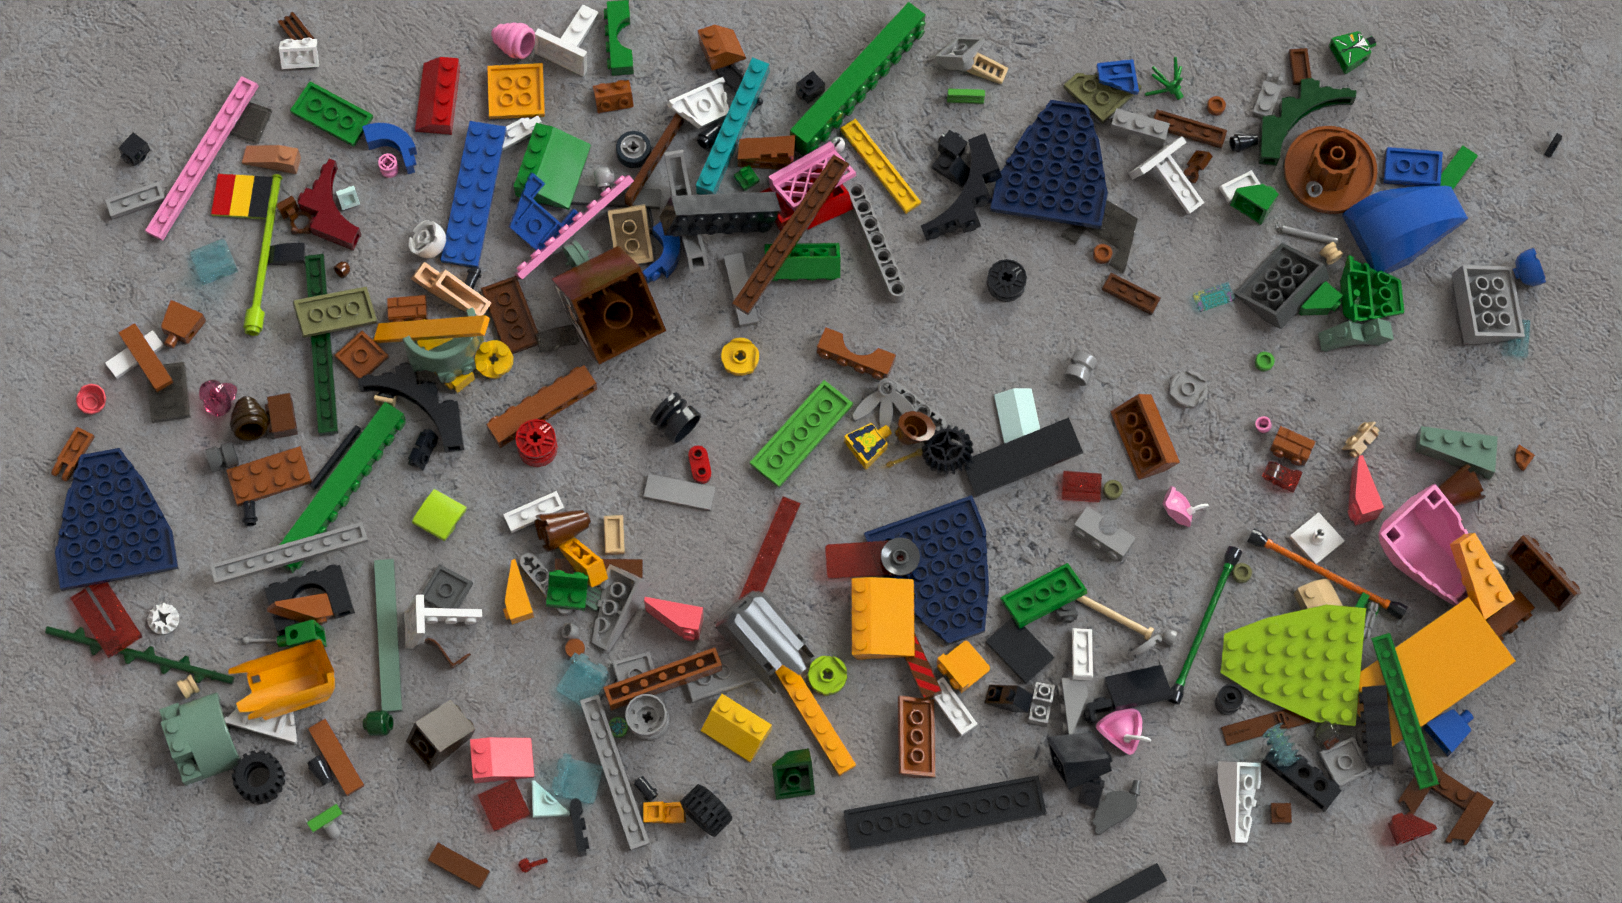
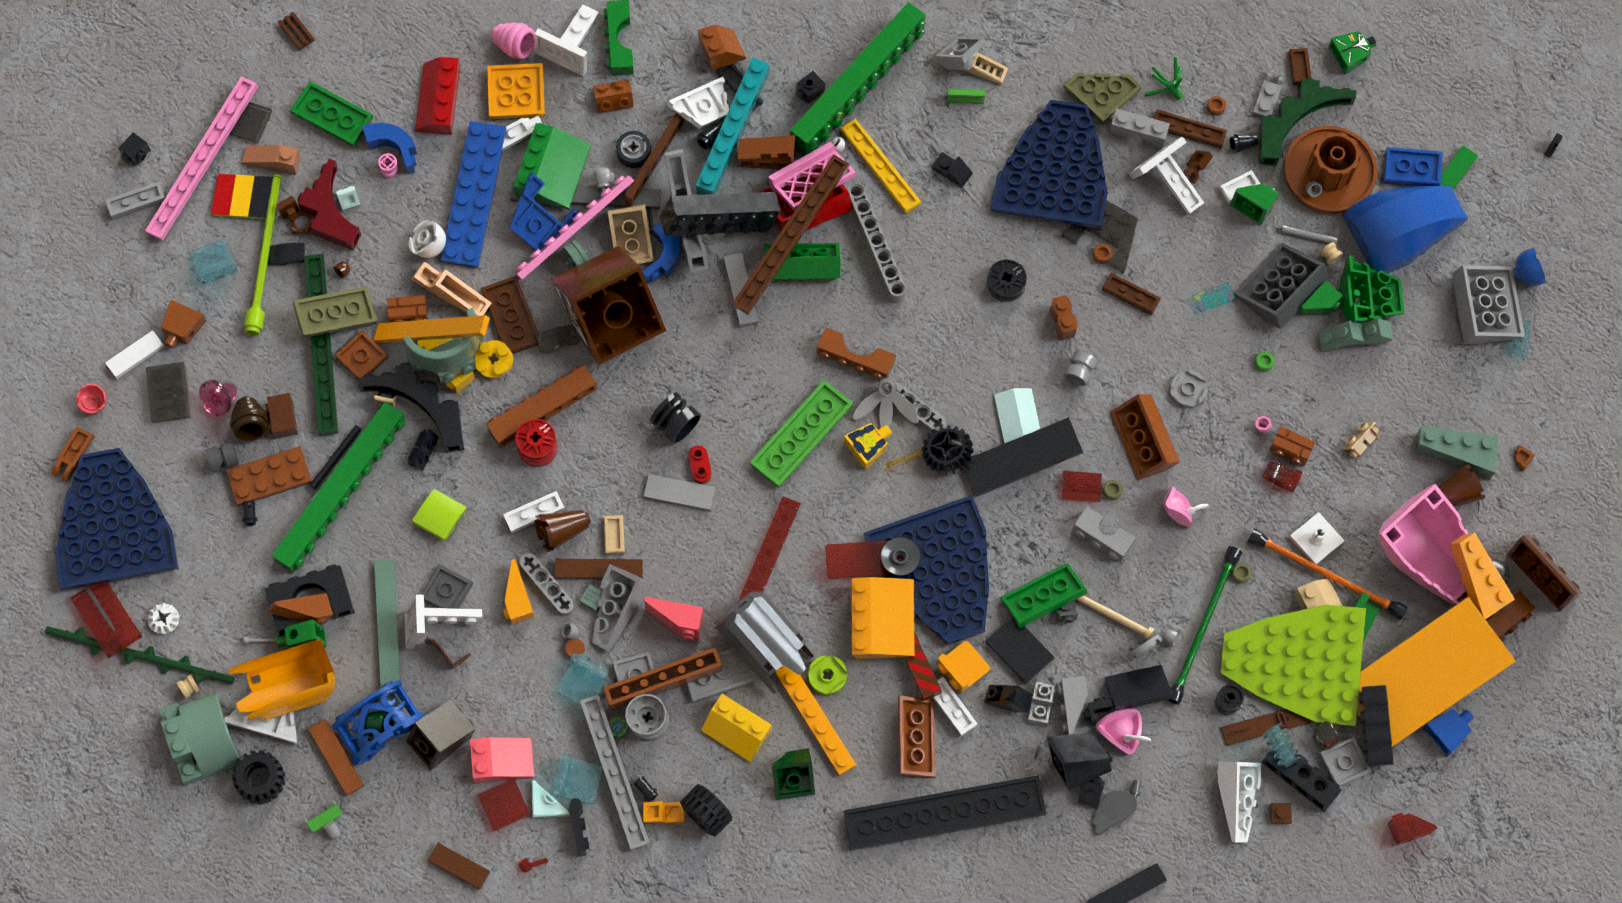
dark orange tile [118,323,173,392] -> none
light grey plate [210,522,368,585] -> none
white bracket [279,38,319,69] -> none
black cone [307,755,334,786] -> none
black pin [464,267,482,289] -> none
green bracket [546,570,588,611] -> none
light orange slope [559,537,608,587] -> none
yellow plate [721,338,759,376] -> none
green tile [734,165,760,191] -> none
reddish brown piece [895,411,936,445] -> none
black arch [921,133,1002,241] -> none
black brick [937,130,968,159] -> none
white tile [1072,628,1093,681] -> none
blue wing [1096,59,1139,95] -> none
coral slope [1348,455,1384,526] -> none
light grey axle [1363,602,1378,640] -> none
green tile [1371,633,1439,790] -> none
reddish brown wedge [1398,762,1494,846] -> none
none -> blue fence [331,680,424,766]
none -> dark orange brick [1050,295,1077,340]

